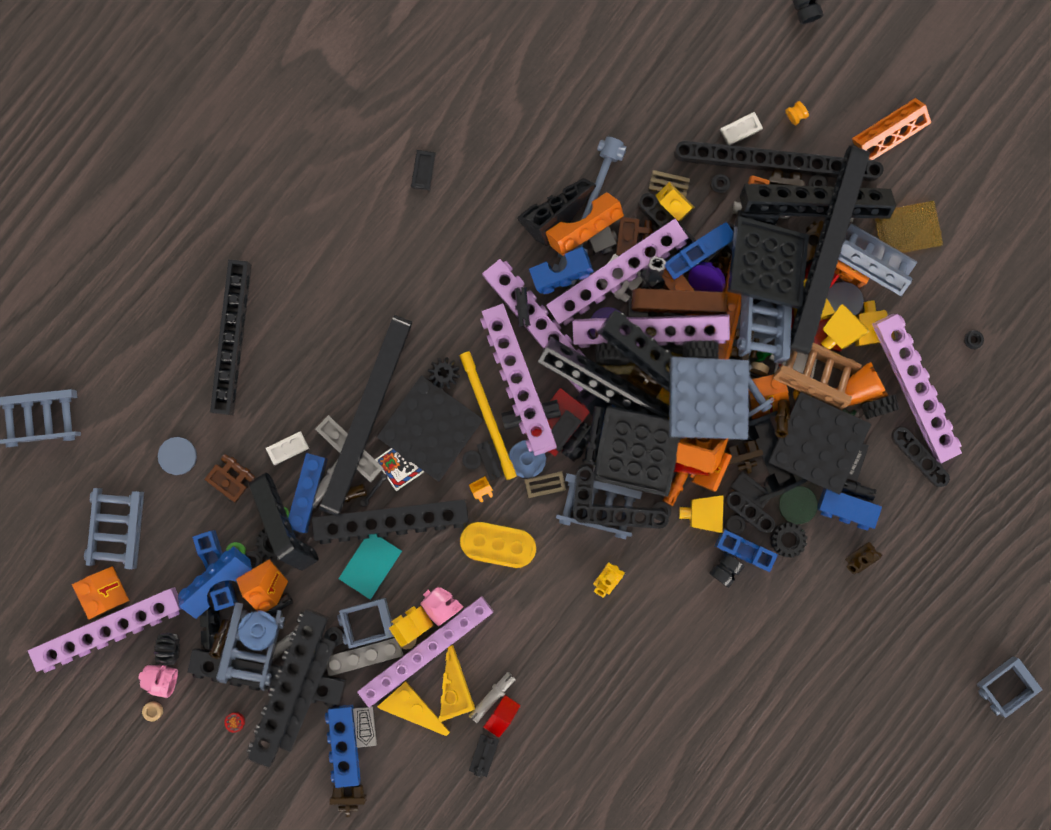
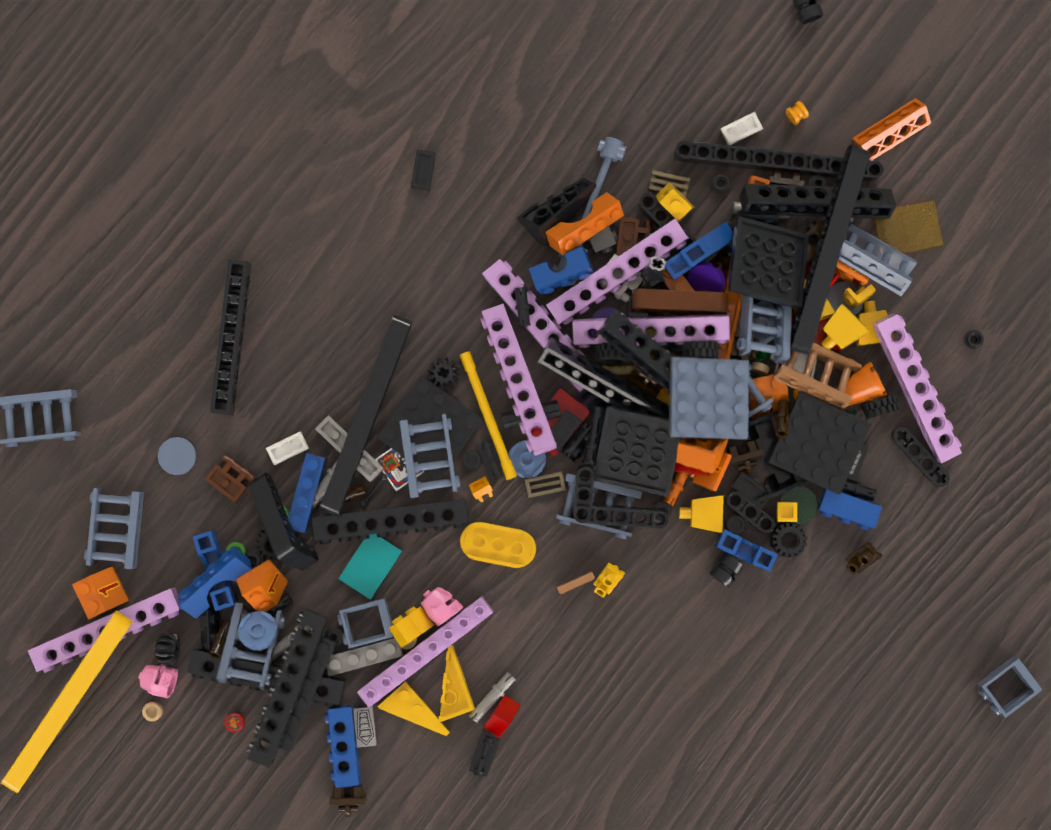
none -> yellow beam [1,610,133,793]
none -> sand blue fence [400,414,460,498]
none -> medium nougat tile [557,571,595,594]
none -> yellow plate [777,502,797,522]
none -> yellow bracket [843,284,876,309]

